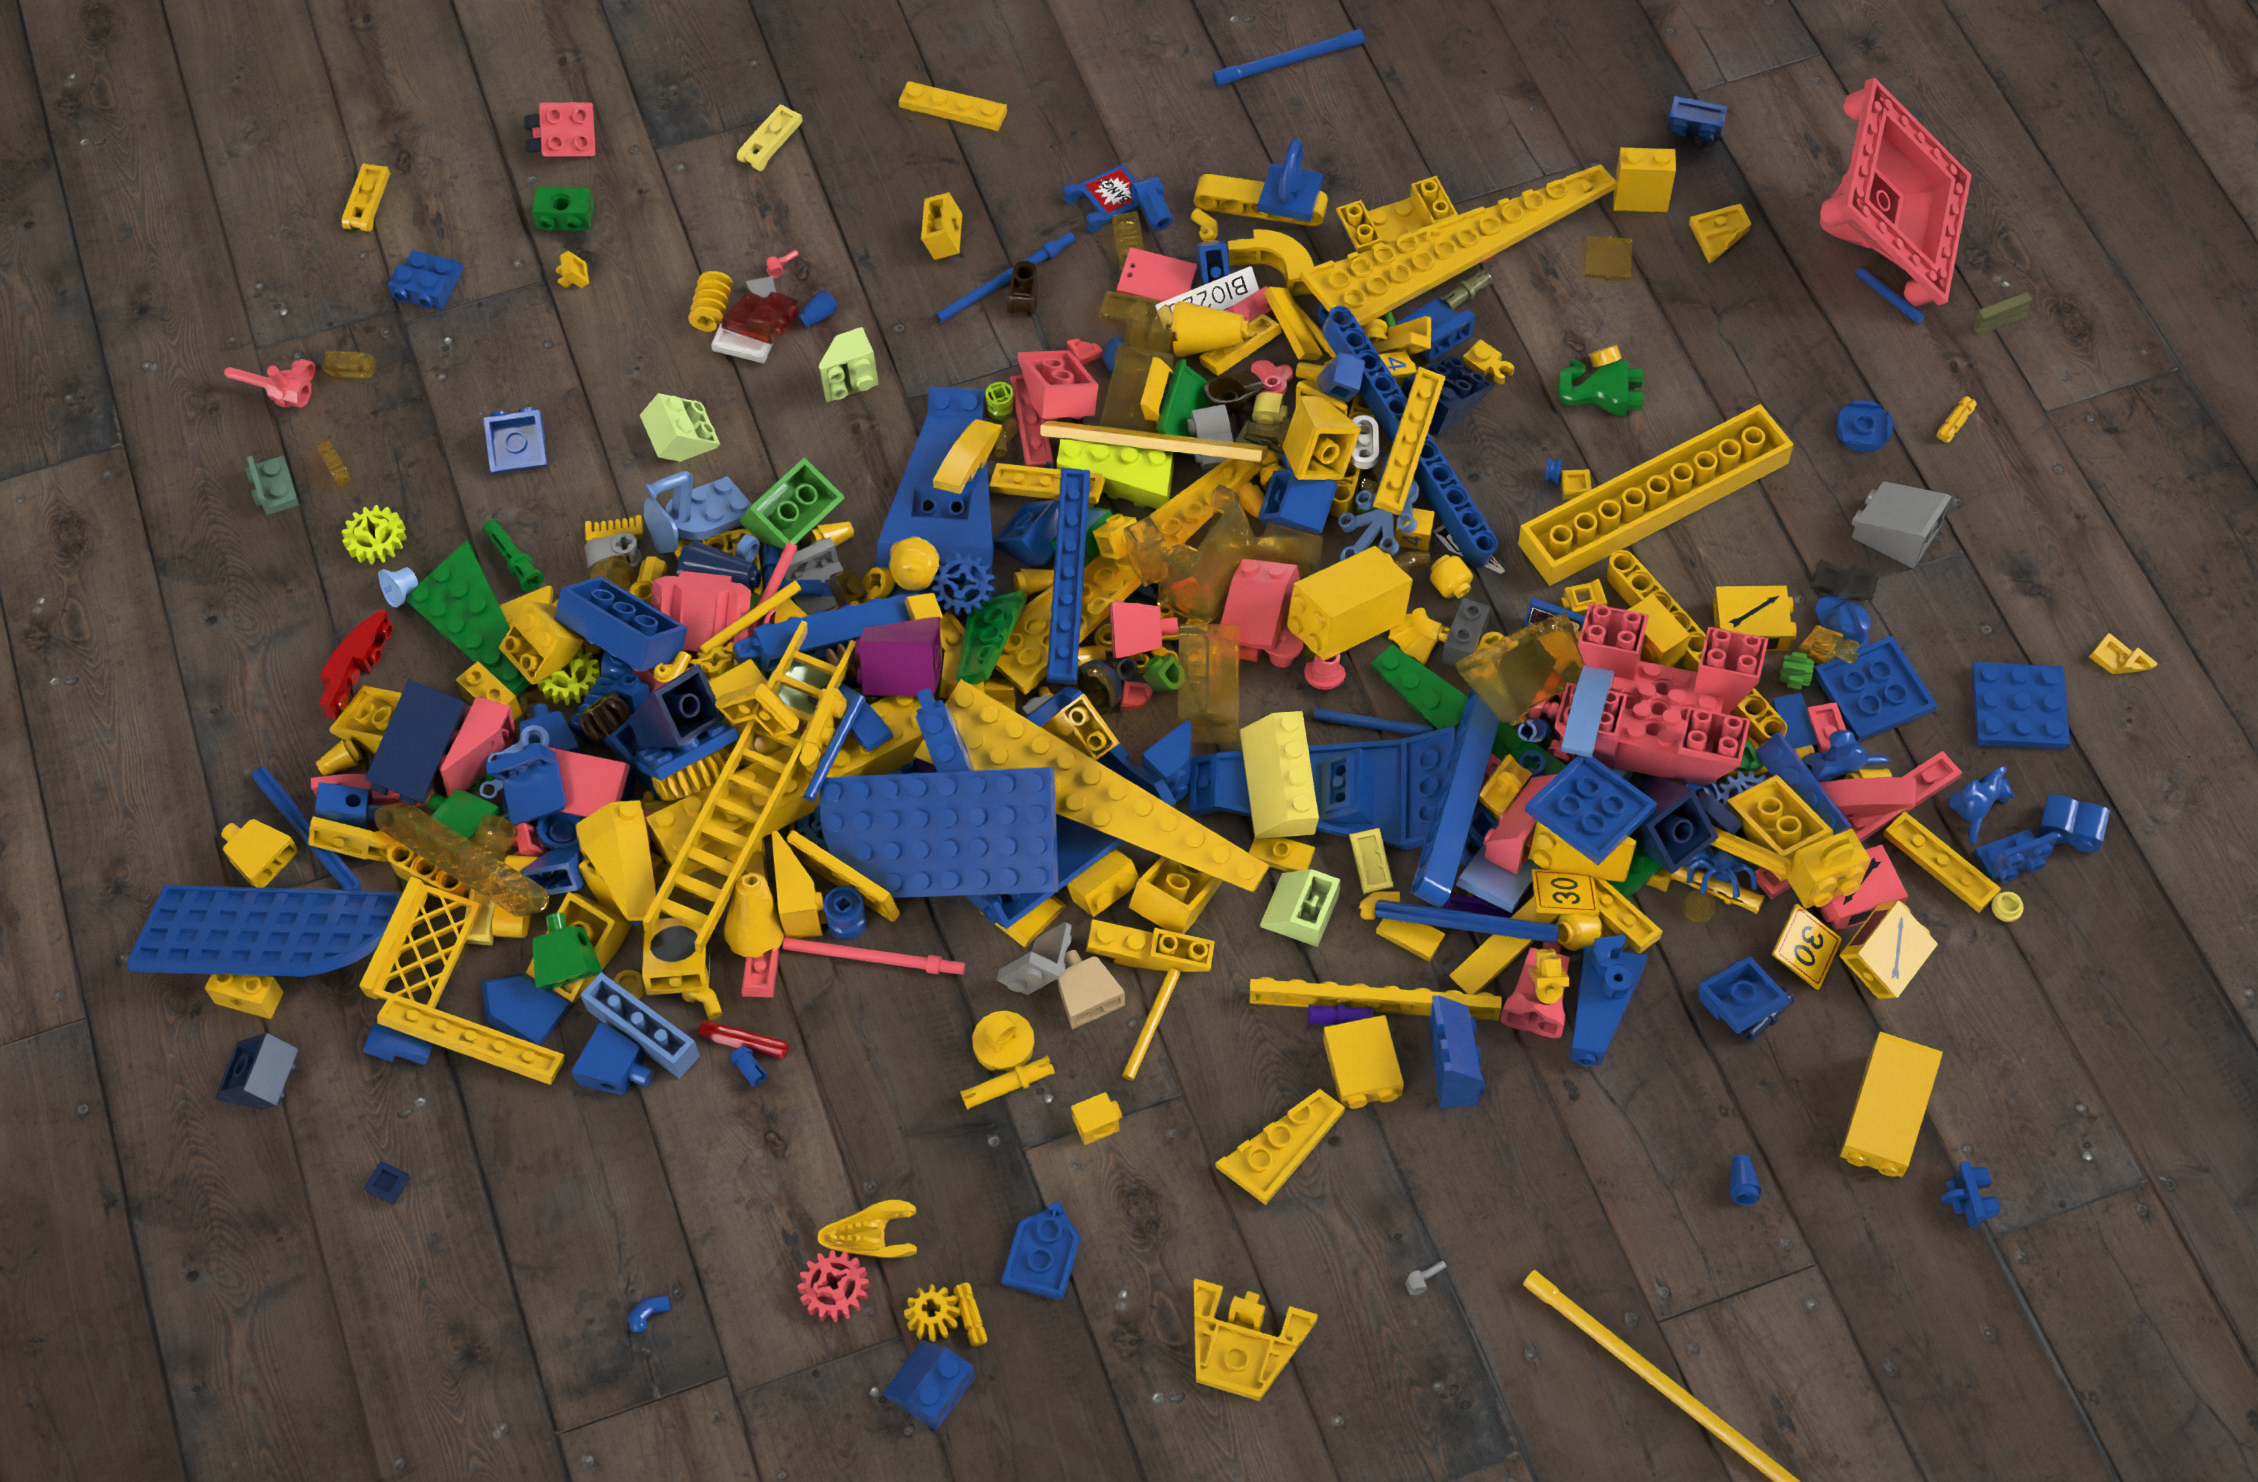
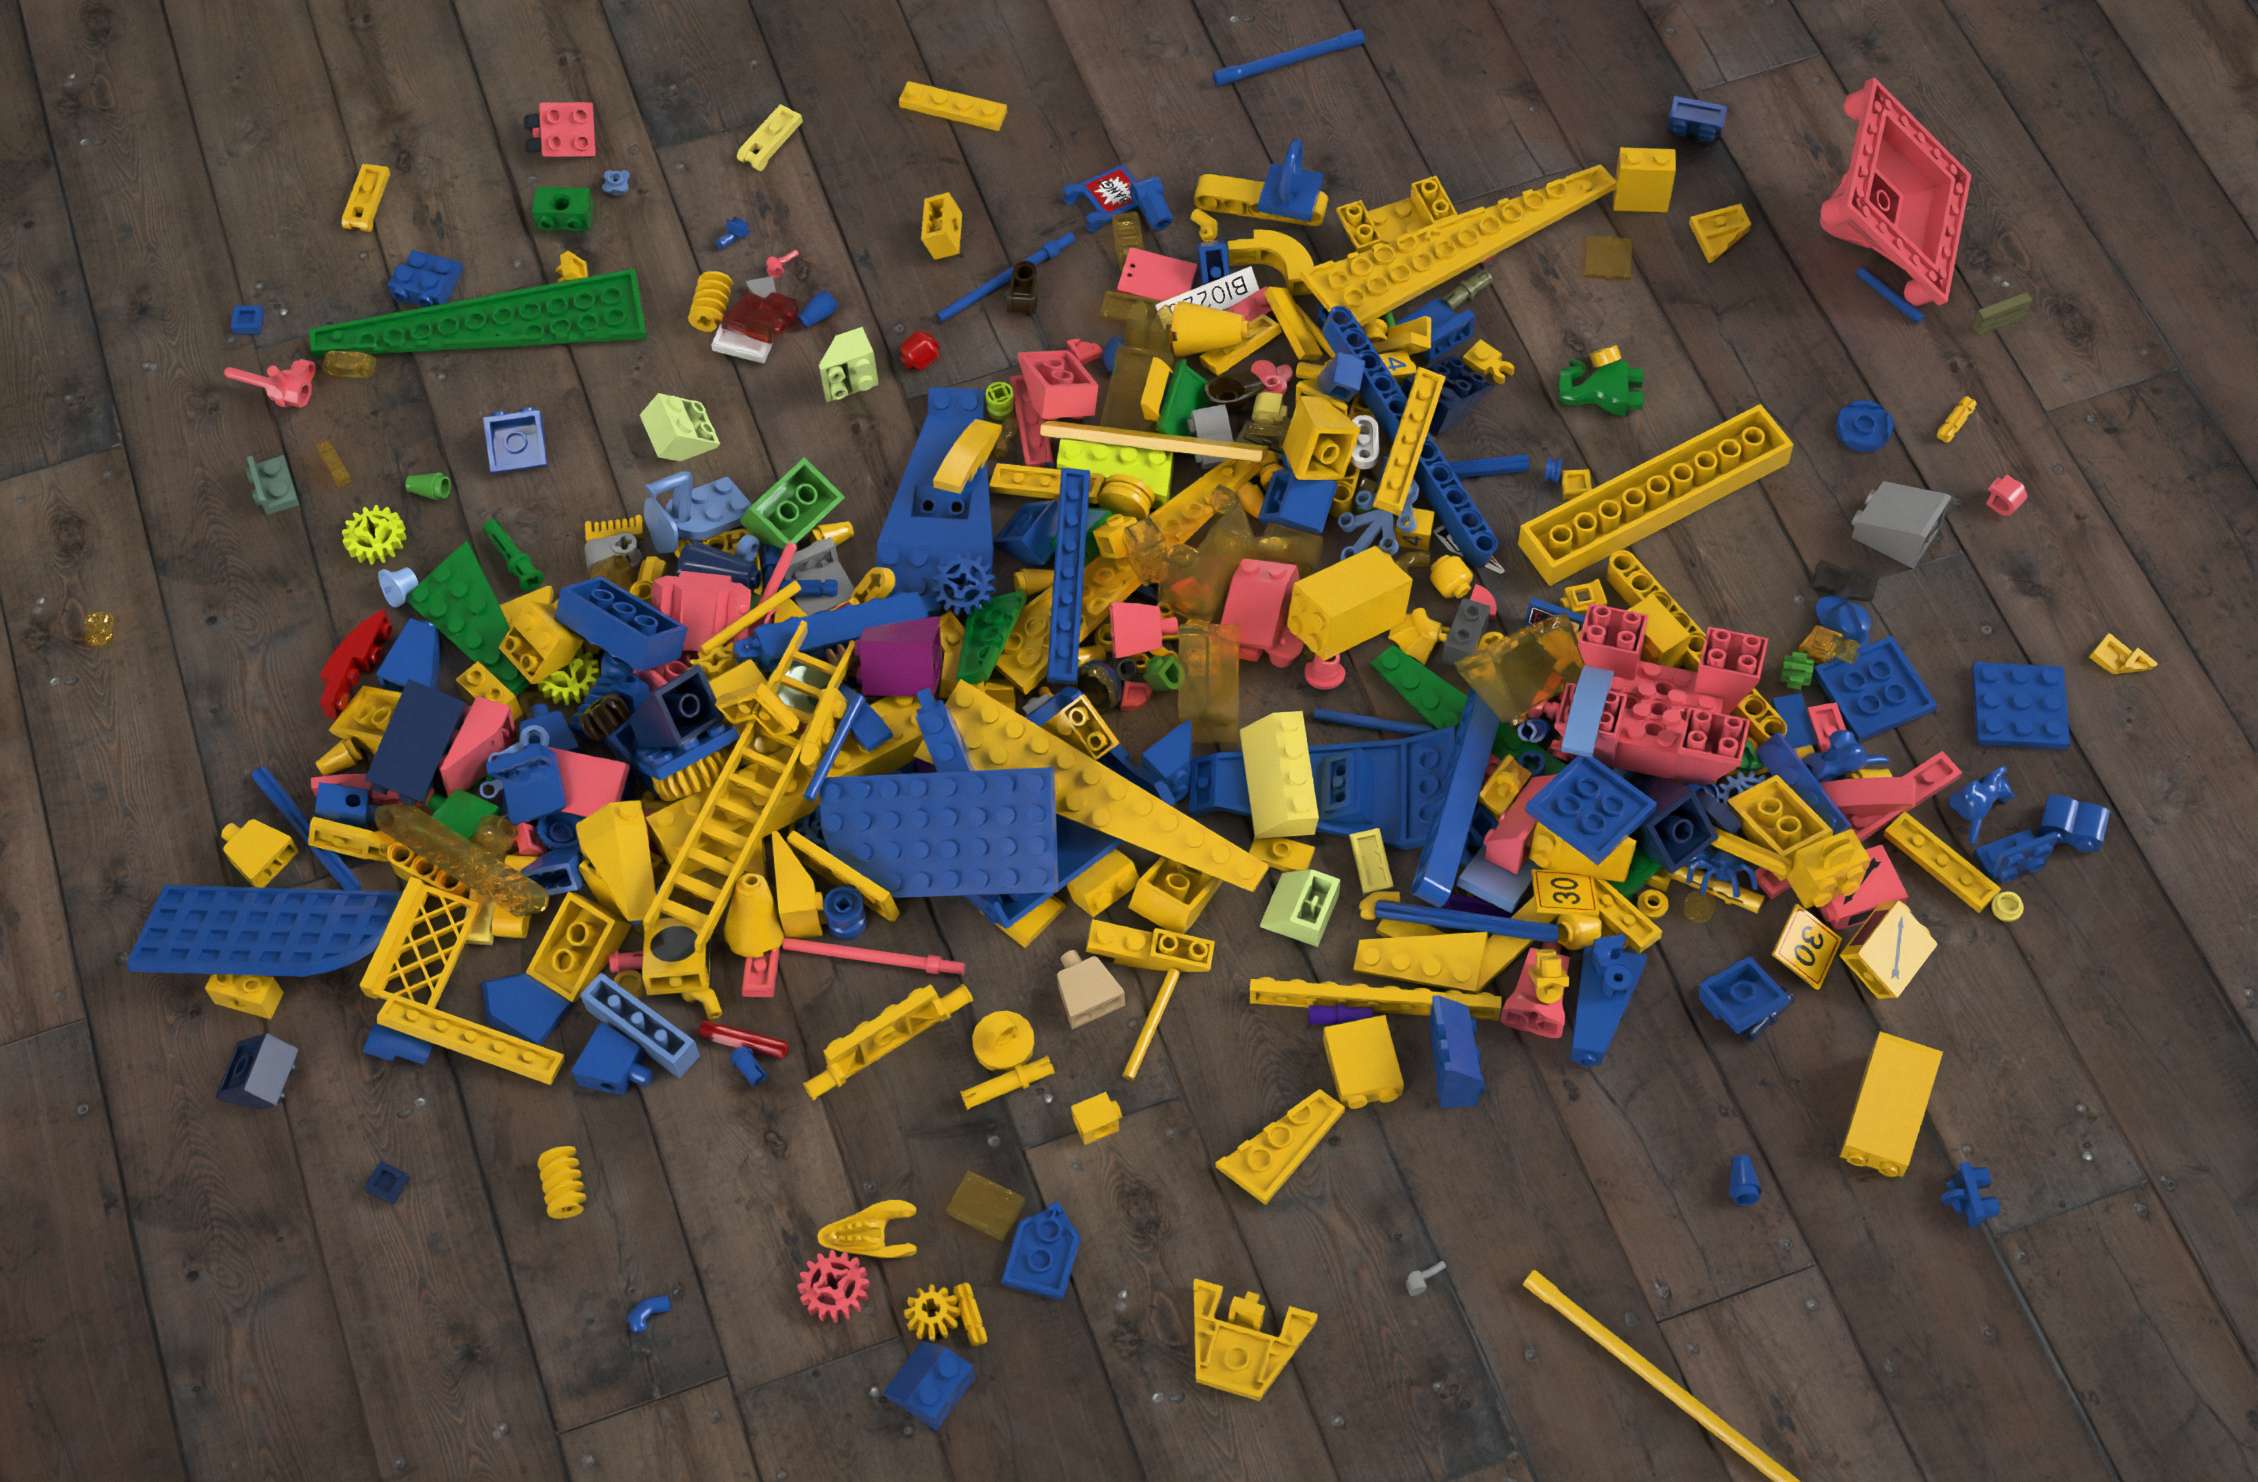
green torso [533,913,602,990] -> none
yellow arm [653,651,692,683] -> none
dark brown bracket [827,567,866,607] -> none
yellow hair [889,537,940,591] -> none
yellow tile [904,593,943,622] -> none
light grey bracket [996,922,1072,995] -> none
yellow brick [1712,586,1796,651] -> none
none -> clear yellow wheel [84,612,115,647]
none -> blue tile [230,306,264,334]
none -> green wing [309,268,647,357]
none -> blue slope [376,618,442,693]
none -> bright green cone [406,472,451,501]
none -> yellow piece [537,1146,587,1219]
none -> medium blue plate [602,170,630,196]
none -> coral pin [609,950,643,975]
none -> blue plate [716,216,752,249]
none -> yellow plate [803,984,973,1101]
none -> red head [899,331,941,372]
none -> clear yellow plate [946,1170,1025,1241]
none -> yellow head [1098,474,1155,523]
none -> yellow wing [1353,932,1488,994]
none -> blue axle [1448,454,1529,478]
none -> coral tile [1470,584,1497,621]
none -> yellow plate [1637,889,1669,920]
none -> coral plate [1986,475,2027,516]

